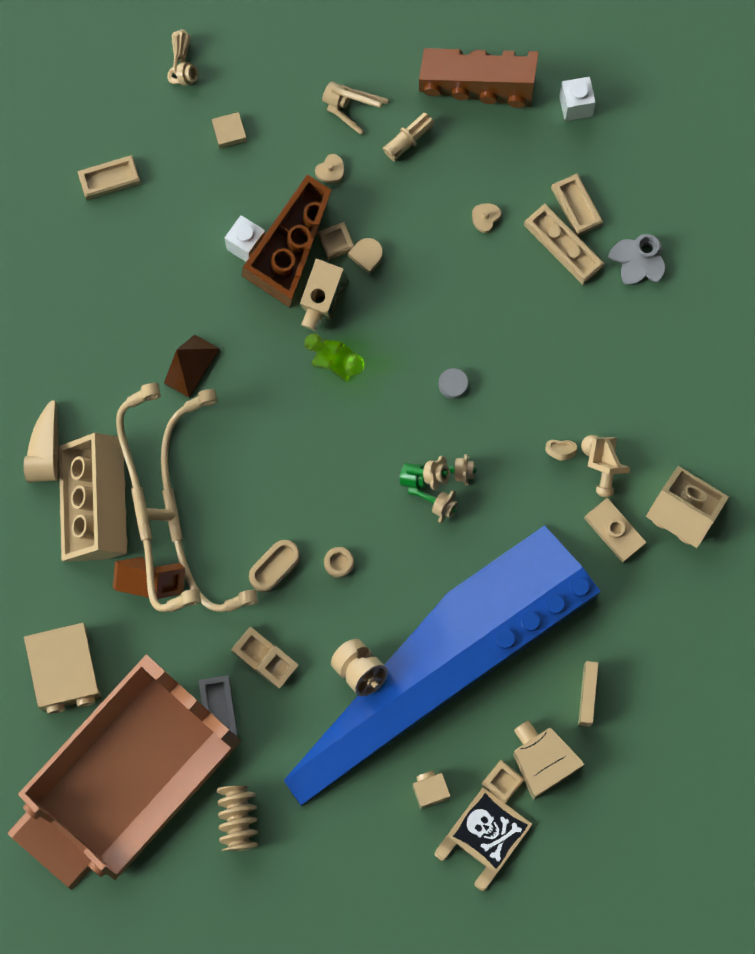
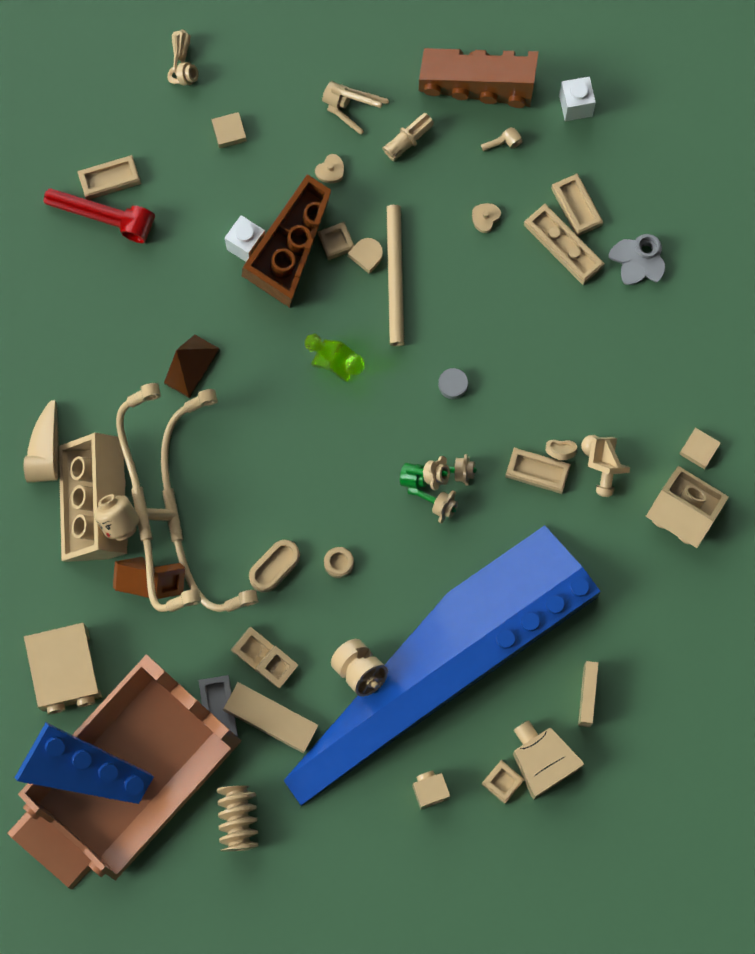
tan torso [300,259,348,332] -> none
flag [434,787,532,891] -> none
tan plate [584,498,647,563] -> none
none -> blue wing [14,722,154,804]
none -> red axle [43,188,155,243]
none -> tan head [94,494,139,541]
none -> tan tile [223,682,318,753]
none -> tan piece [387,205,404,346]
none -> tan hand [481,128,522,151]
none -> tan tile [505,447,571,494]
none -> tan tile [679,427,721,470]

